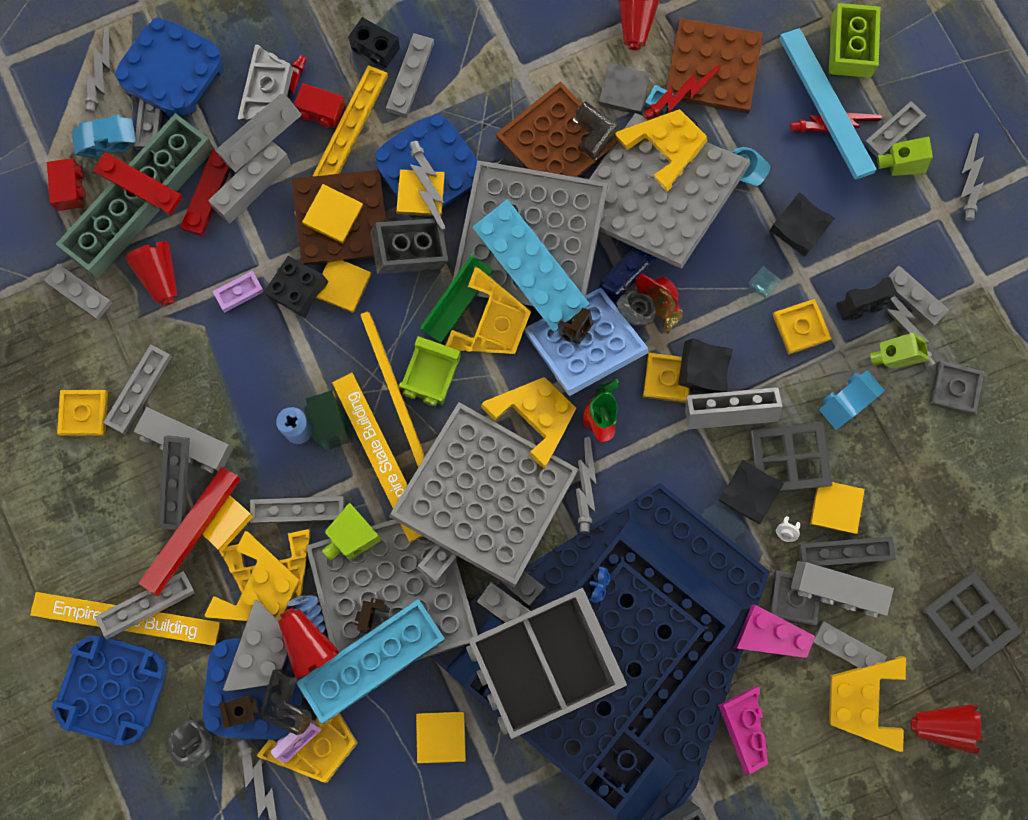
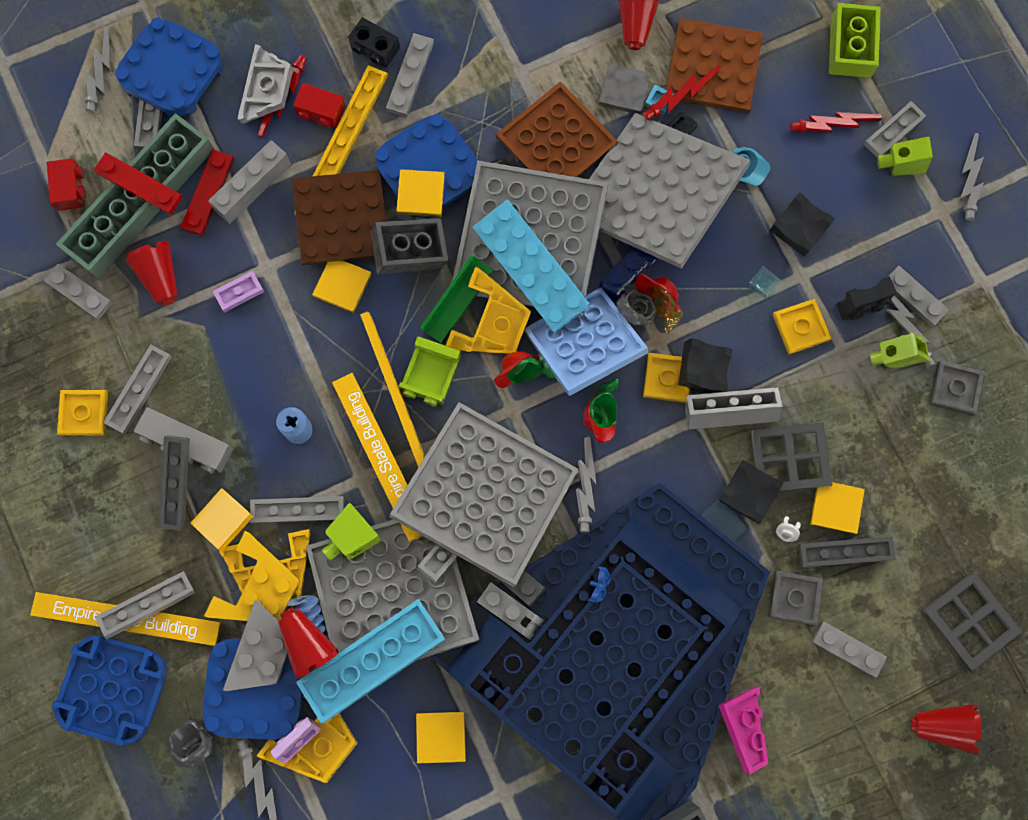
dark azure brick [72,115,136,158] -> none
tile [138,467,241,596] -> none
light grey brick [215,94,302,173] -> none
dark brown brick [219,695,260,728] -> none
clear smoke brick [259,669,312,735] -> none
black brick [263,256,329,318] -> none
yellow tile [302,184,363,244] -> none
clear green brick [304,390,352,450] -> none
dark brown bracket [355,598,390,634] -> none
light grey piece [410,141,445,230] -> none
light grey piece [466,588,627,739] -> none
yellow wing [481,377,576,469] -> none
dark brown bracket [557,308,593,344] -> none
clear smoke brick [573,101,621,161] -> none
yellow wing [615,109,707,192] -> none
dark pink wing [733,605,816,658] -> none
medium azure tile [779,28,877,180] -> none
light grey brick [791,561,894,618] -> none
dark azure brick [818,370,885,430] -> none
yellow wing [829,656,906,752] -> none
none -> hair [494,351,556,388]

